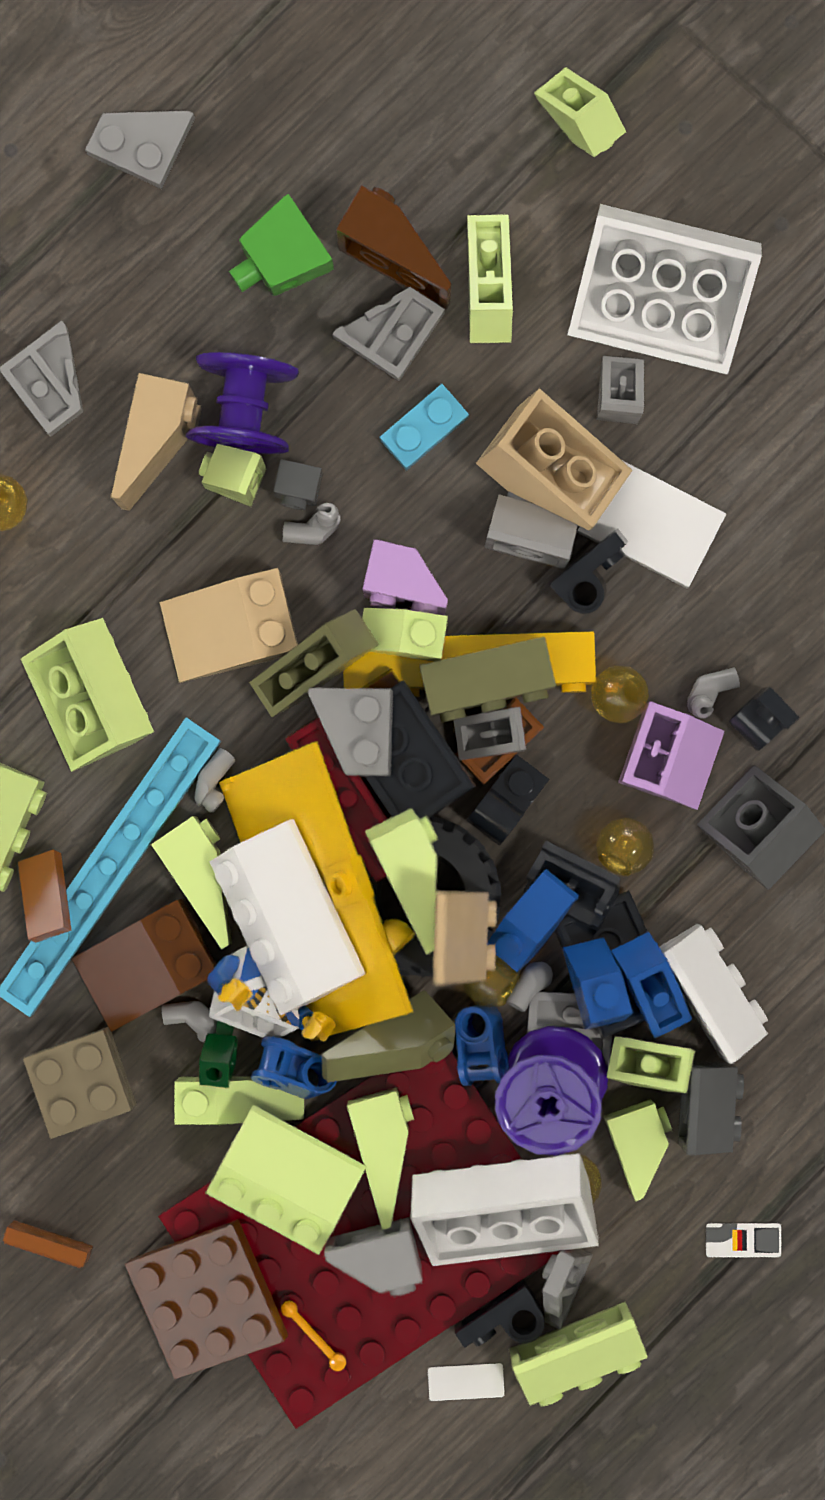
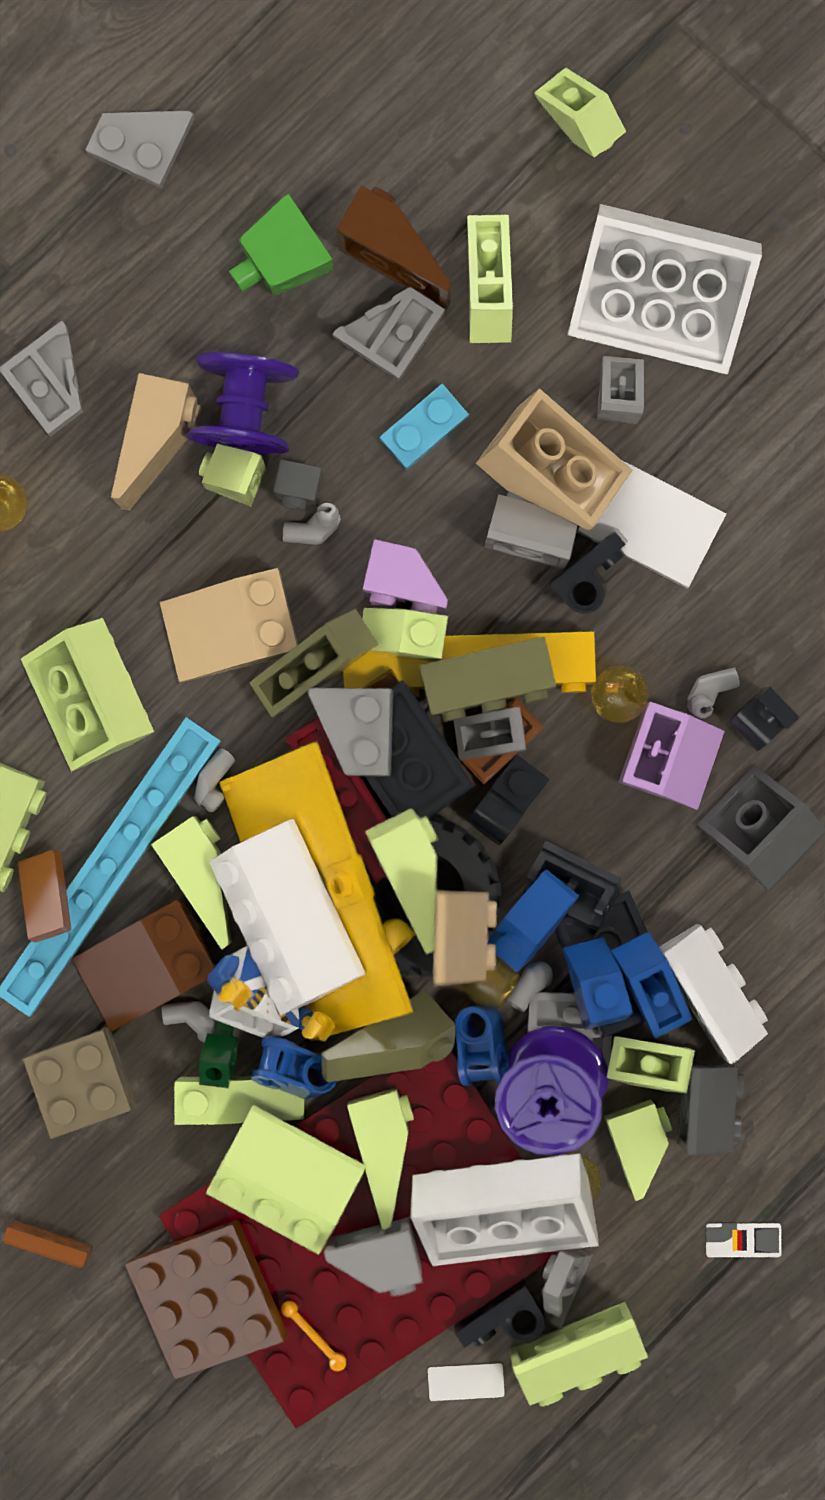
clear yellow piece [596,818,655,876] -> none

